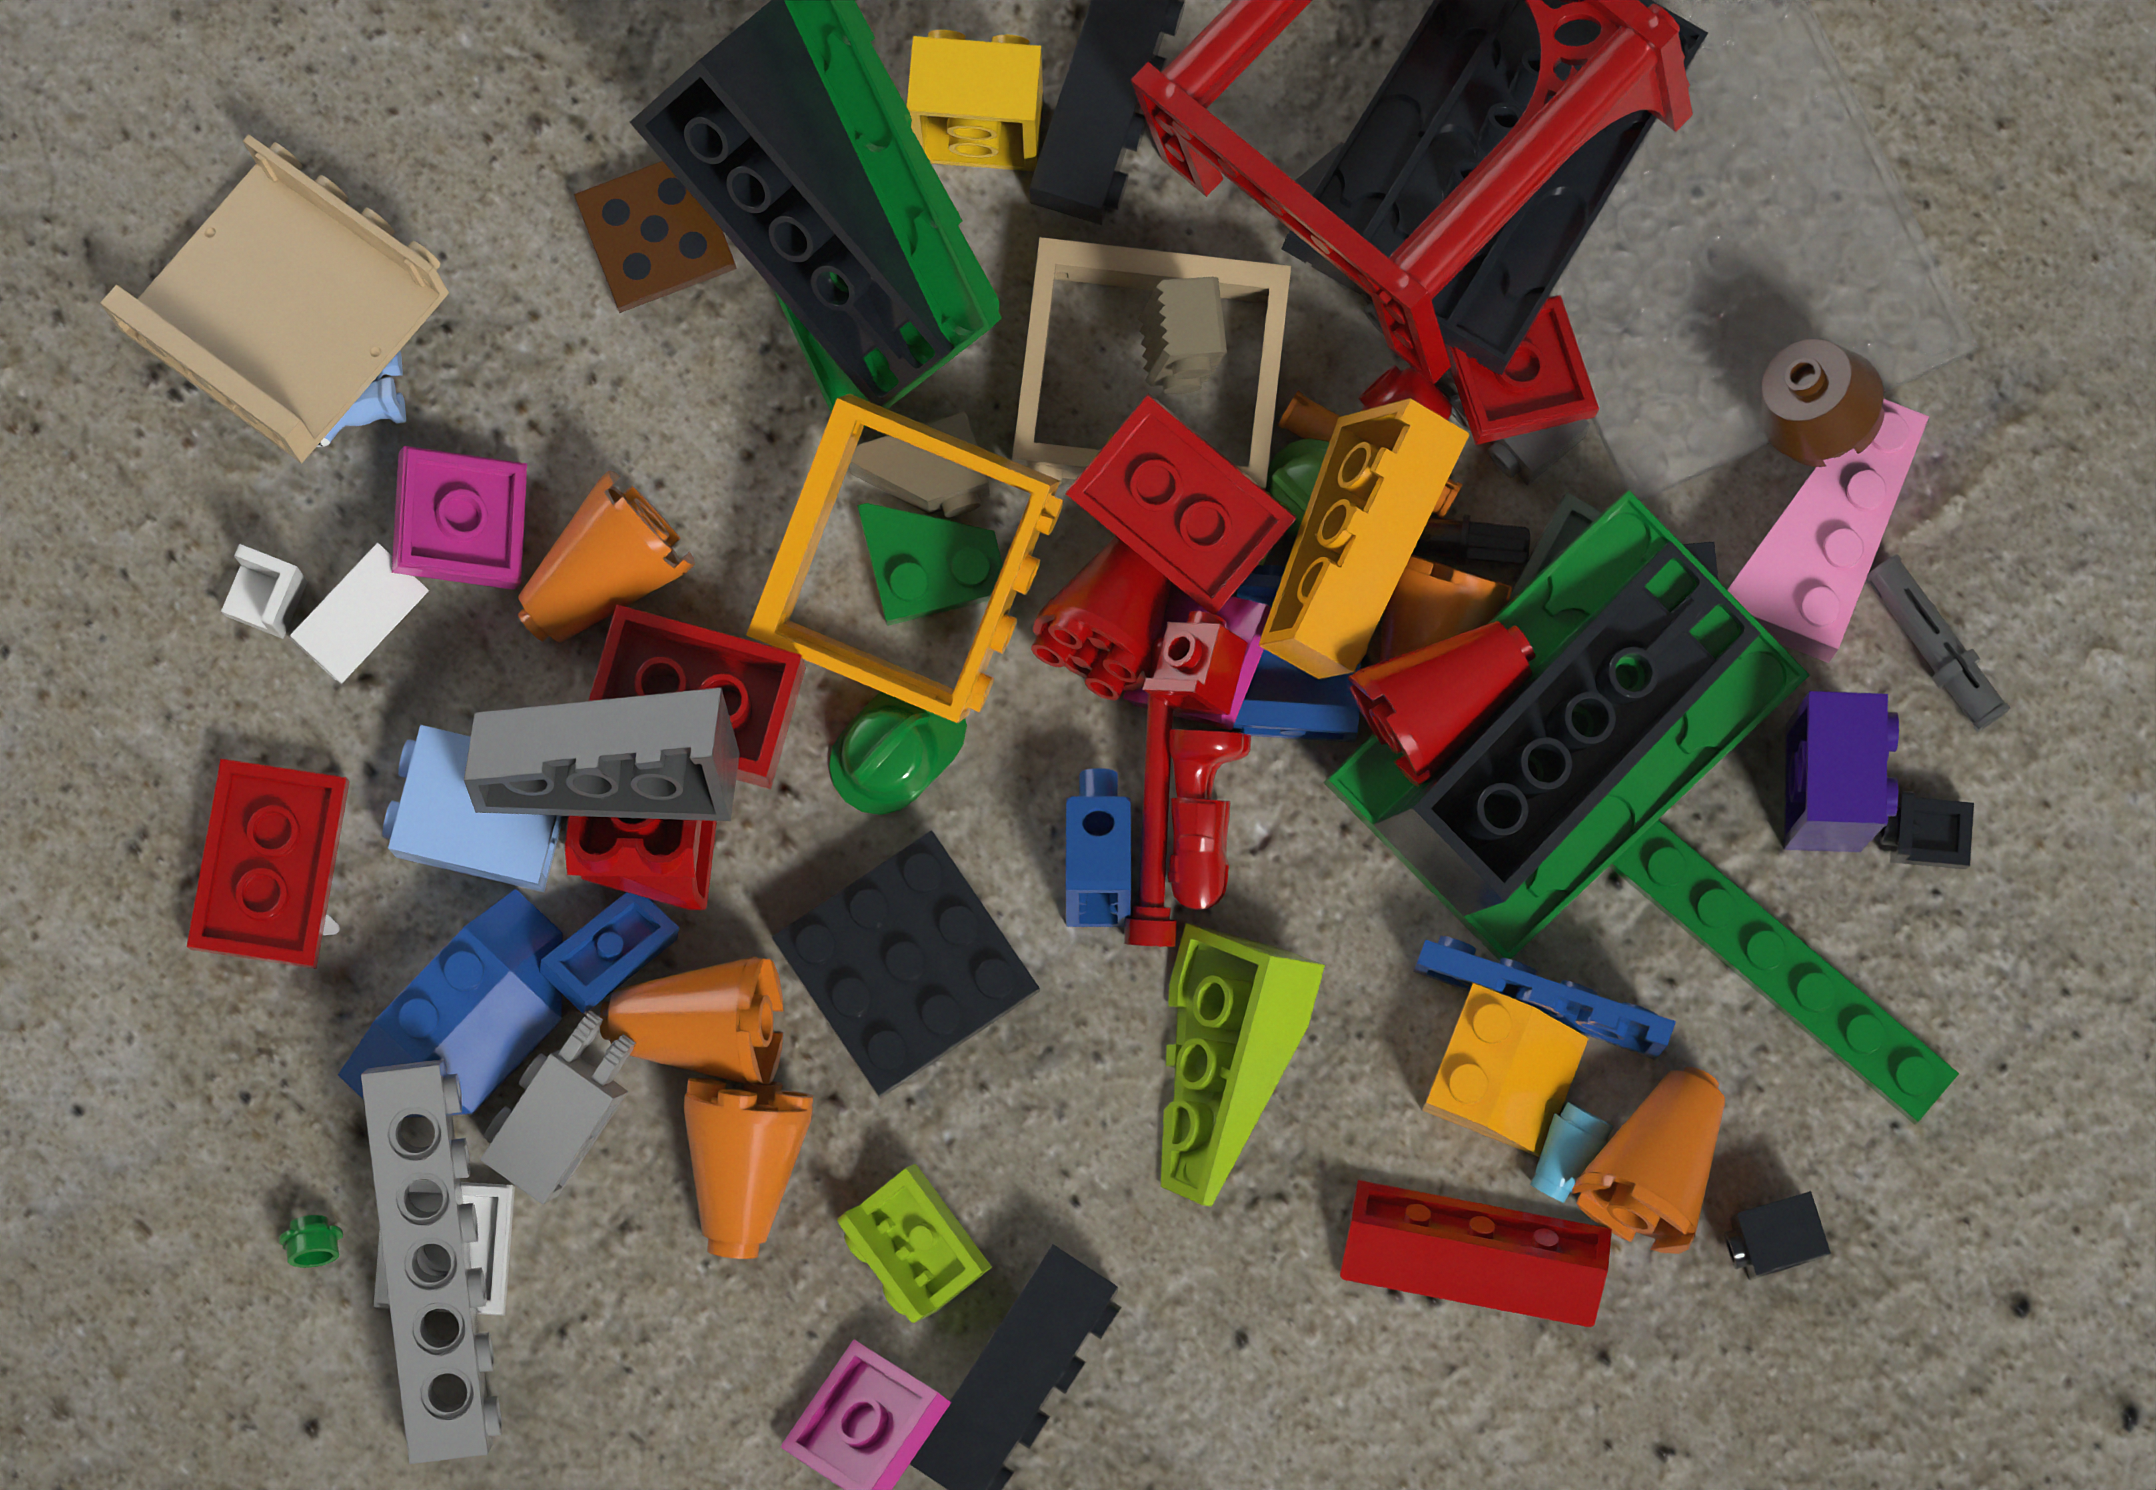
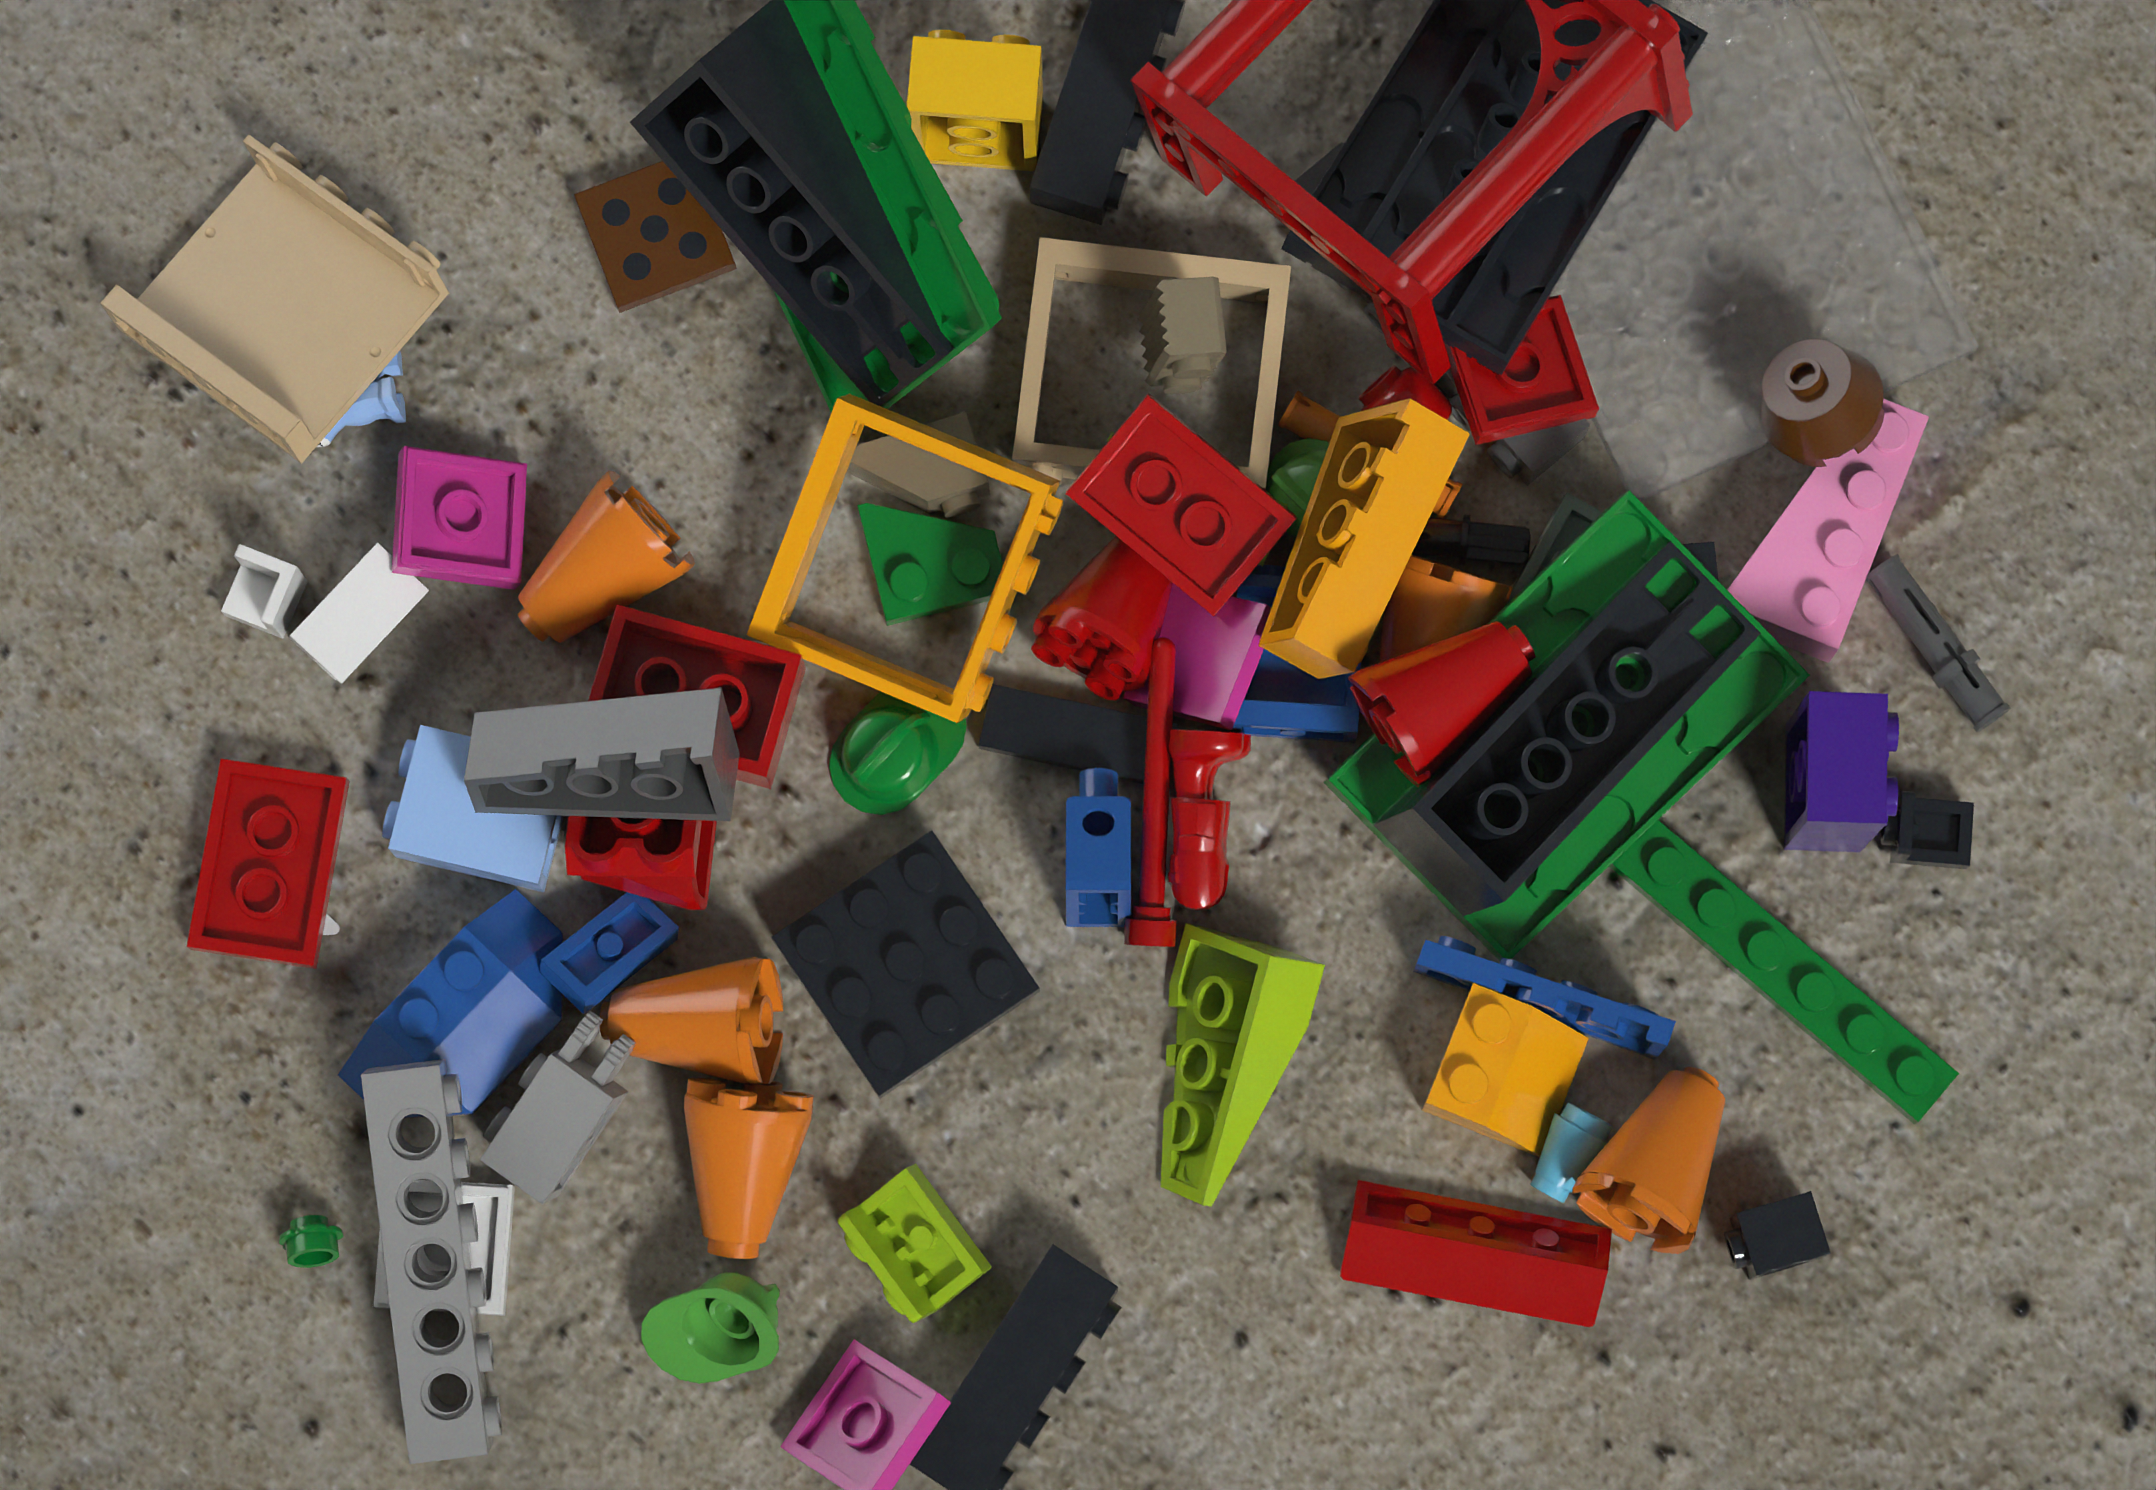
red brick [1142,611,1248,715] -> none
none -> bright green piece [641,1272,780,1384]
none -> black tile [978,684,1179,784]

